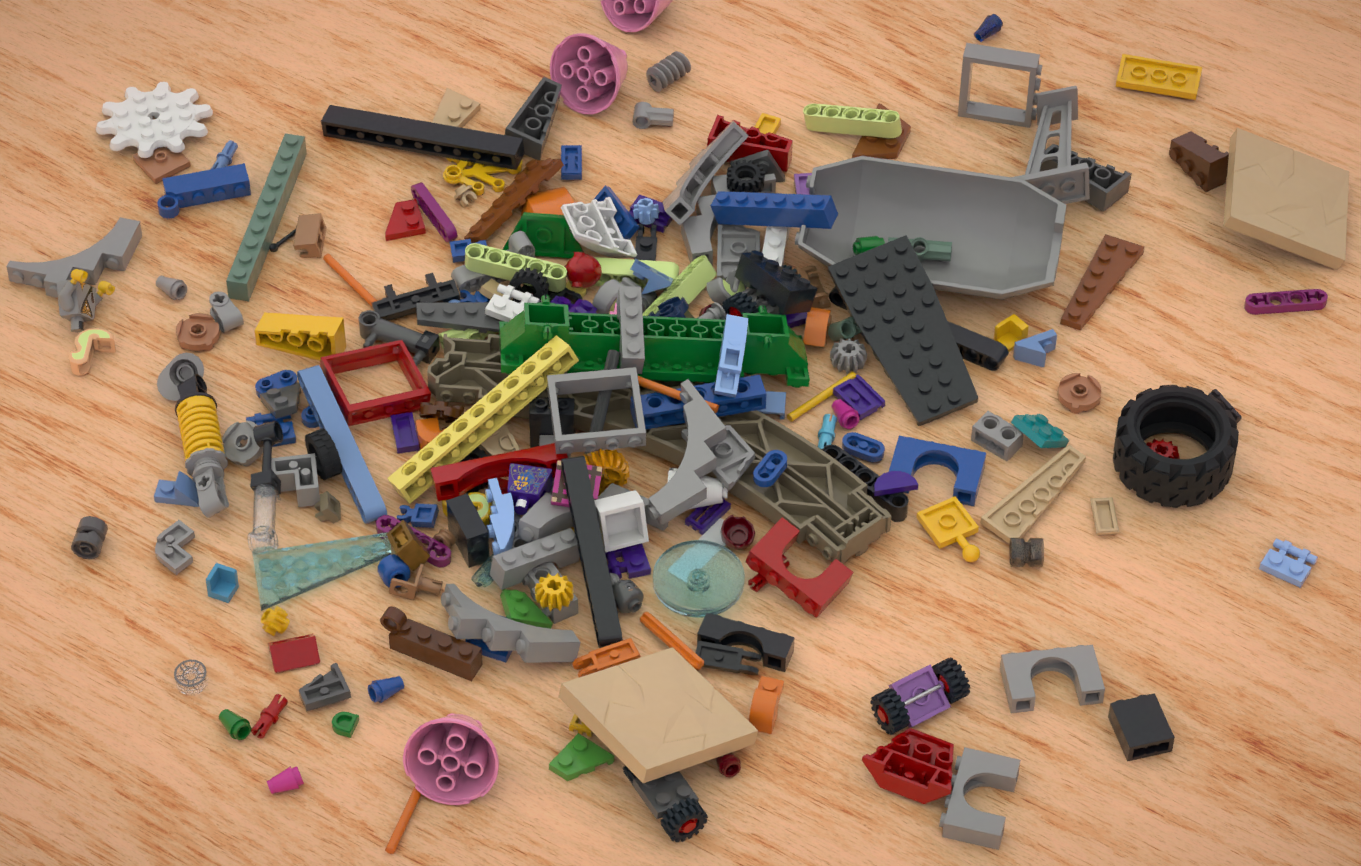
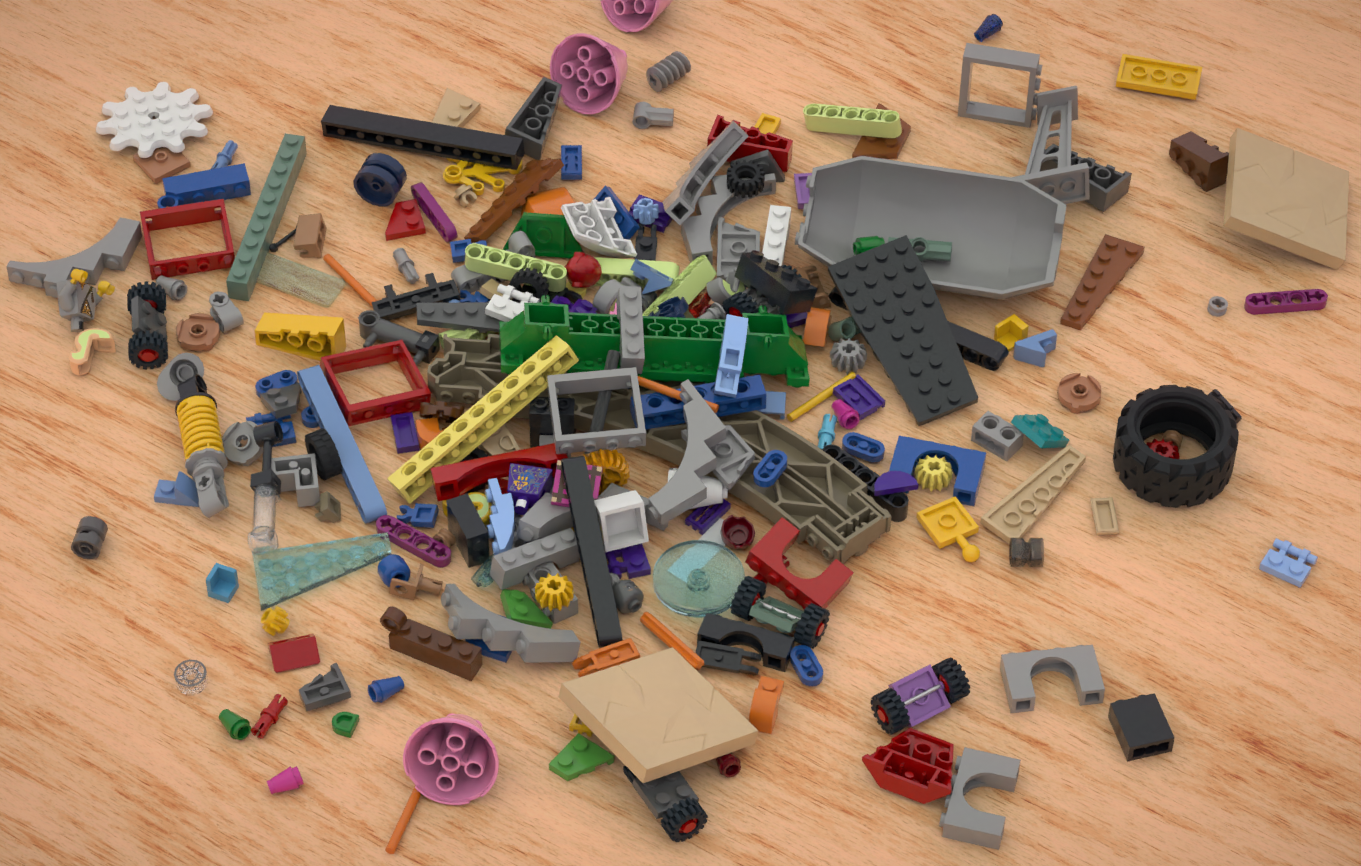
light grey plate [155,520,195,575] -> none
pearl gold arch [386,520,430,571] -> none
blue brick [710,191,838,229] -> none
none -> plate [127,281,168,370]
none -> red window [140,199,235,280]
none -> clear light blue piece [256,253,345,308]
none -> dark blue wheel [353,153,407,207]
none -> light grey axle [393,248,419,284]
none -> clear red plate [688,290,711,318]
none -> plate [731,576,830,649]
none -> blue plate [790,645,823,686]
none -> light yellow gear [914,455,953,492]
none -> medium nougat bush [1163,430,1183,450]
none -> light grey bush [1207,296,1228,317]

